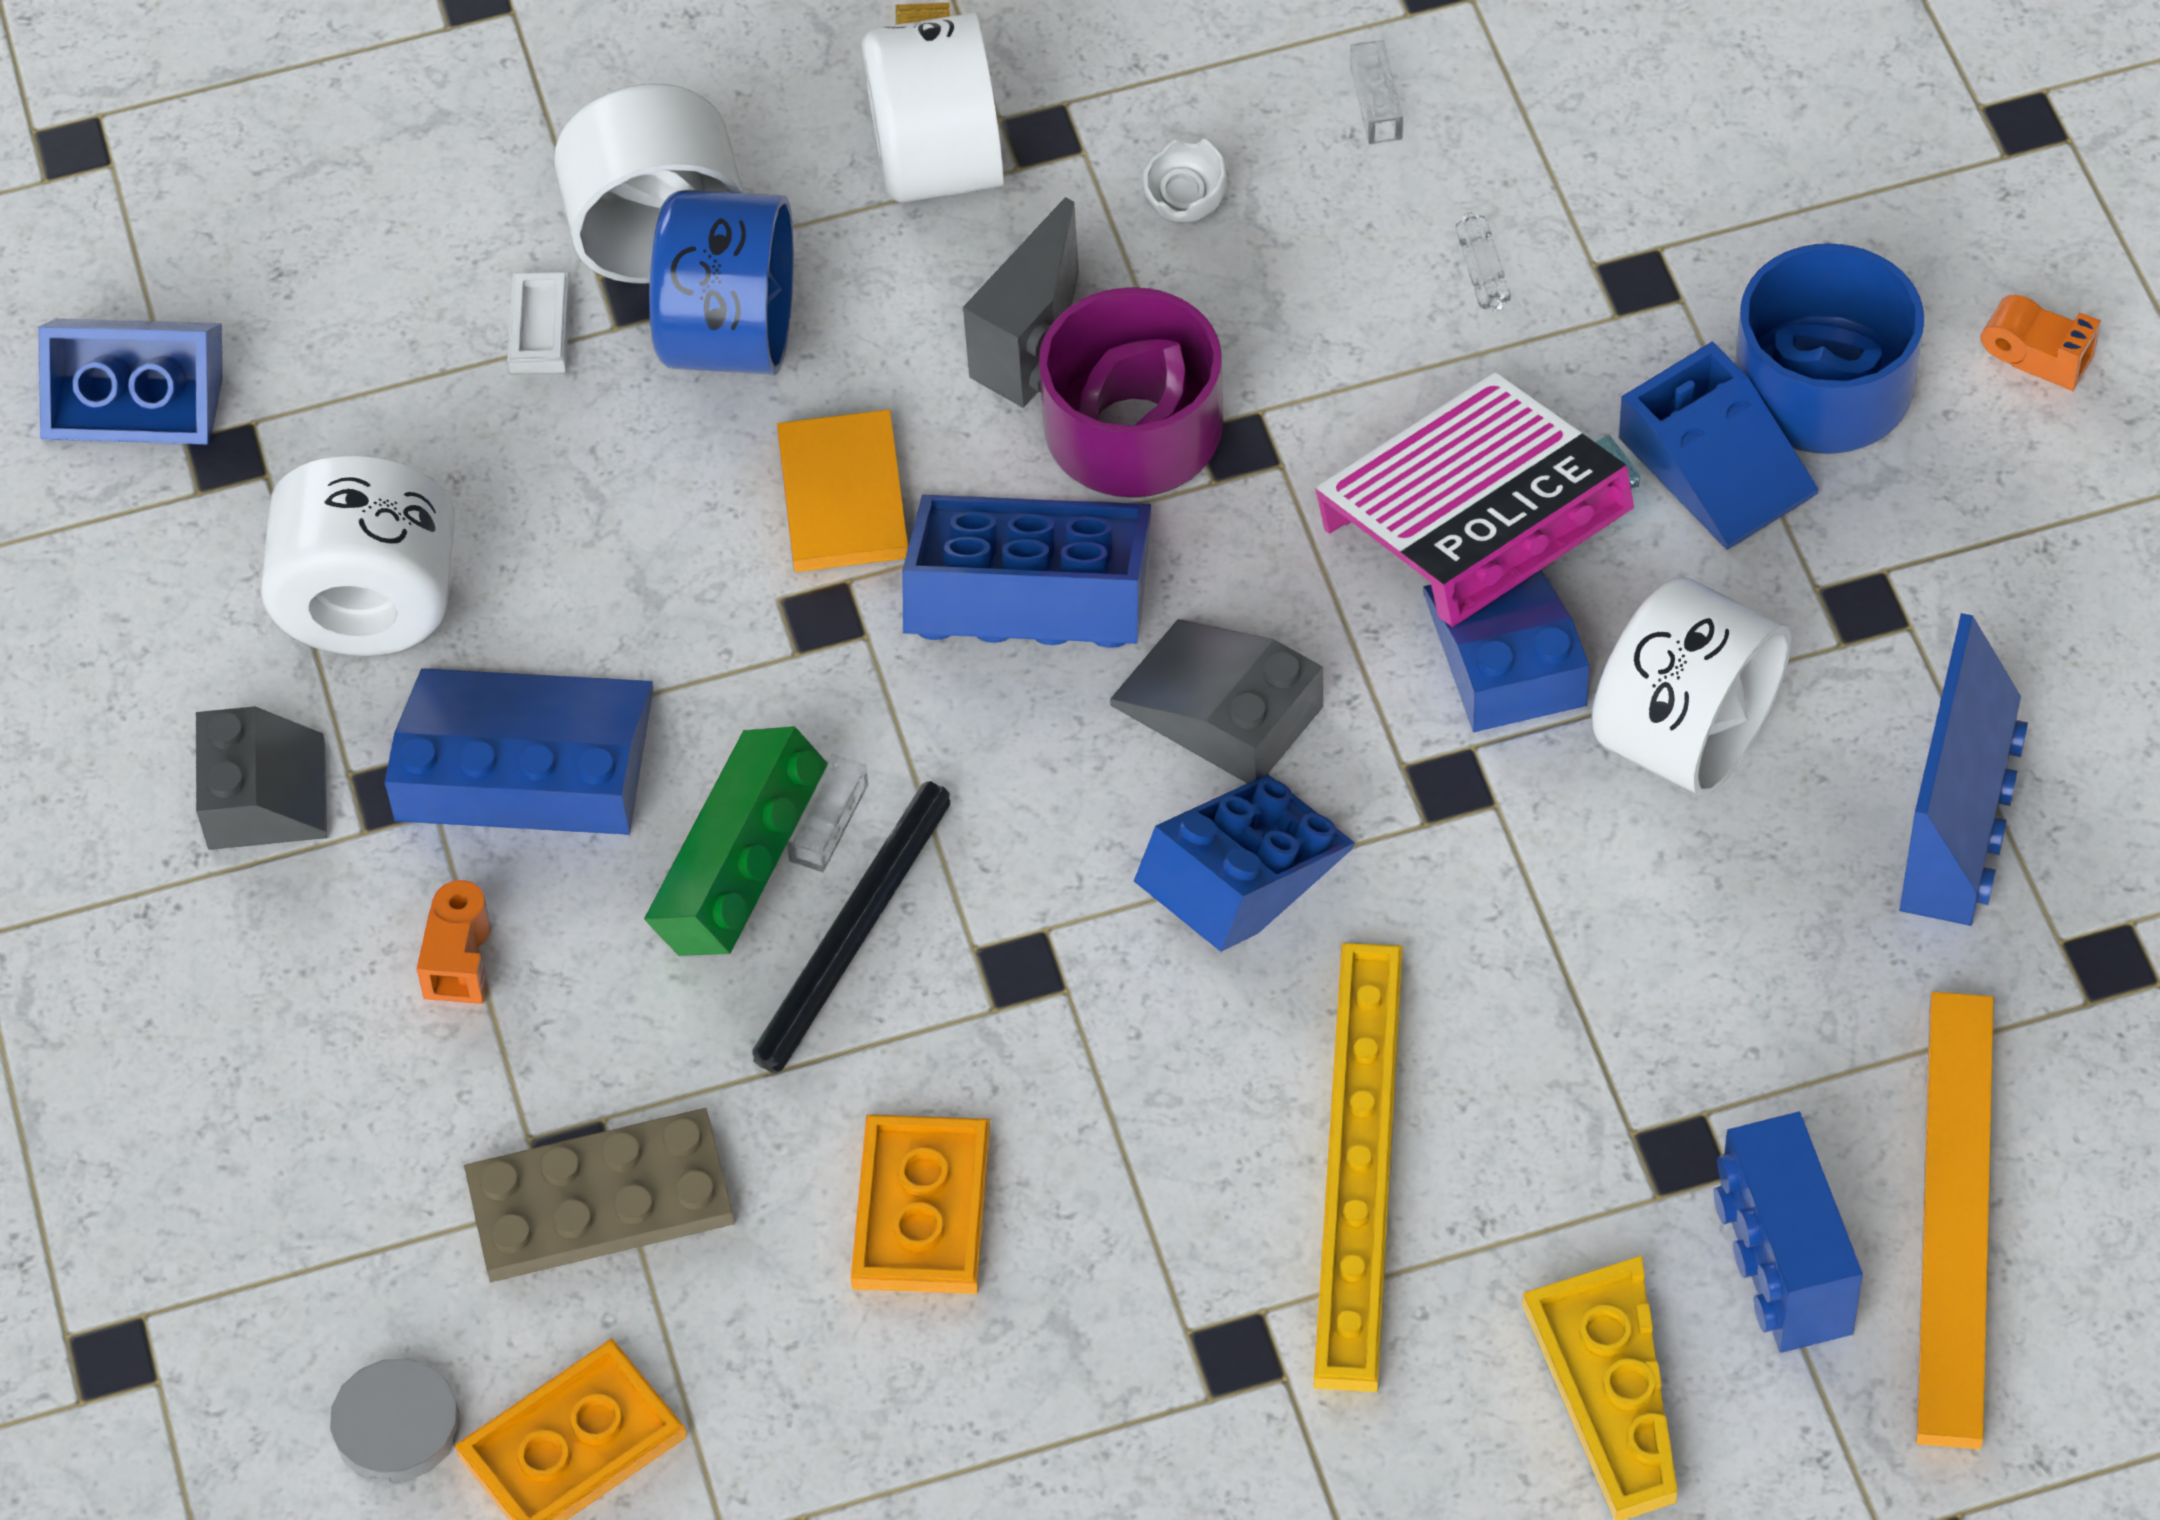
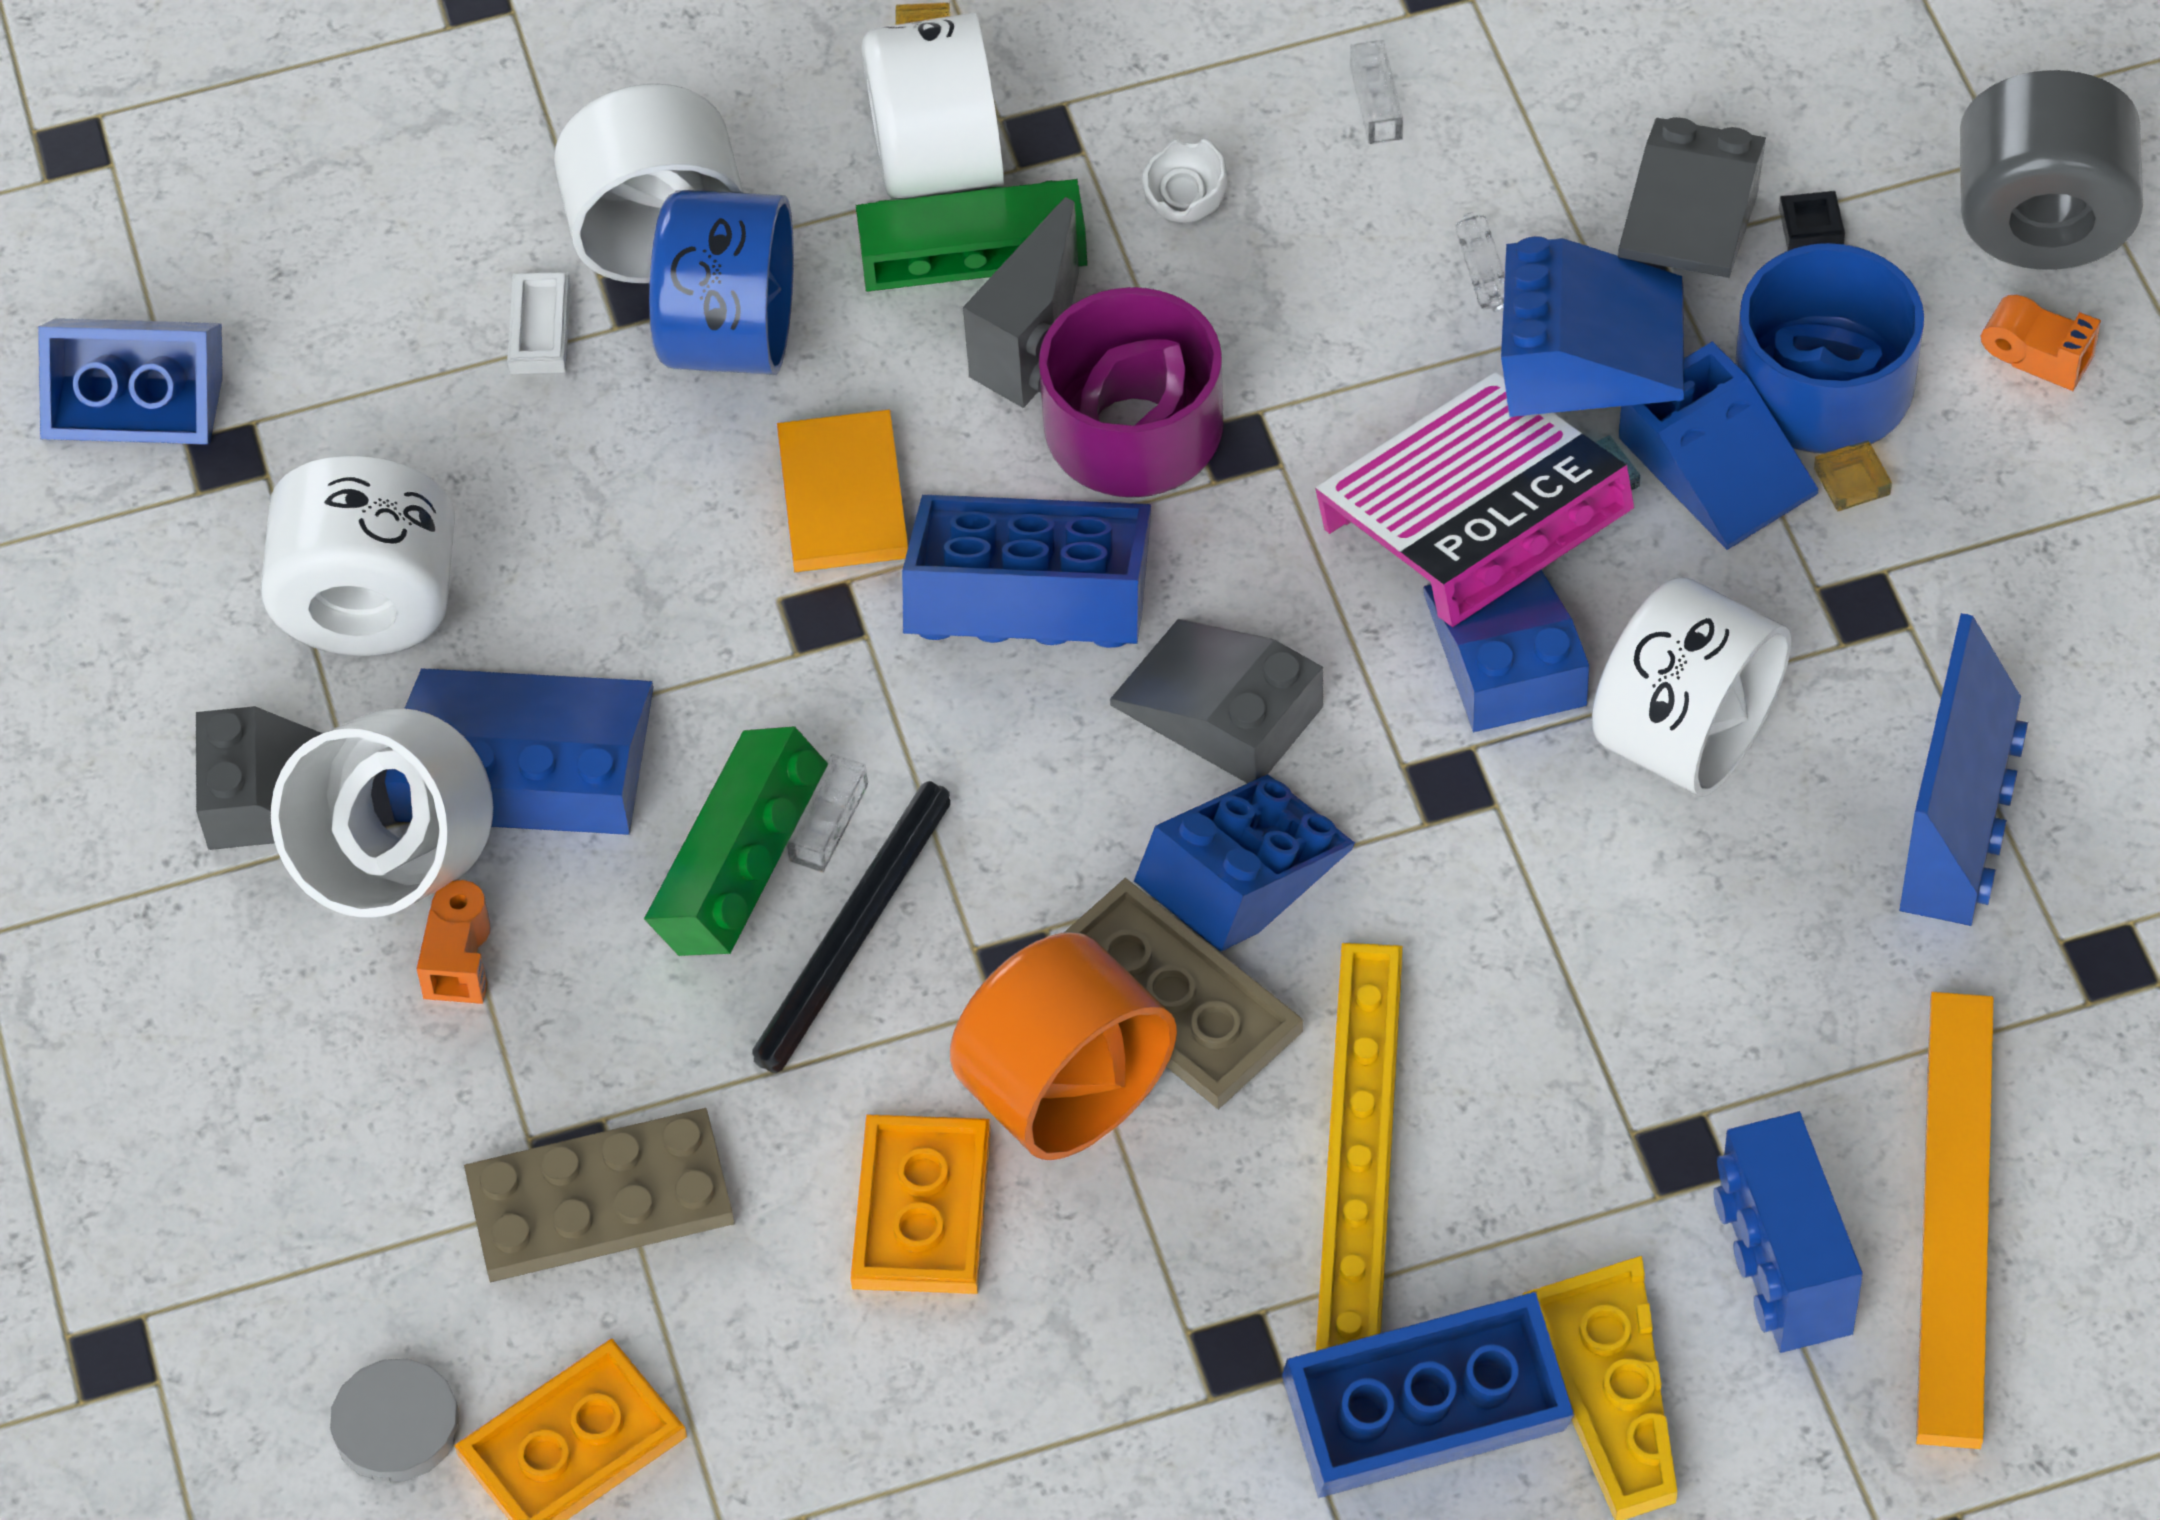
none -> white piece [271,709,493,918]
none -> green brick [855,179,1088,292]
none -> orange piece [950,932,1177,1160]
none -> dark tan plate [1063,877,1303,1110]
none -> blue brick [1282,1292,1574,1498]
none -> blue slope [1501,236,1684,417]
none -> dark grey slope [1618,117,1766,278]
none -> black tile [1779,191,1845,251]
none -> clear yellow tile [1814,440,1892,512]
none -> dark grey piece [1960,70,2143,270]

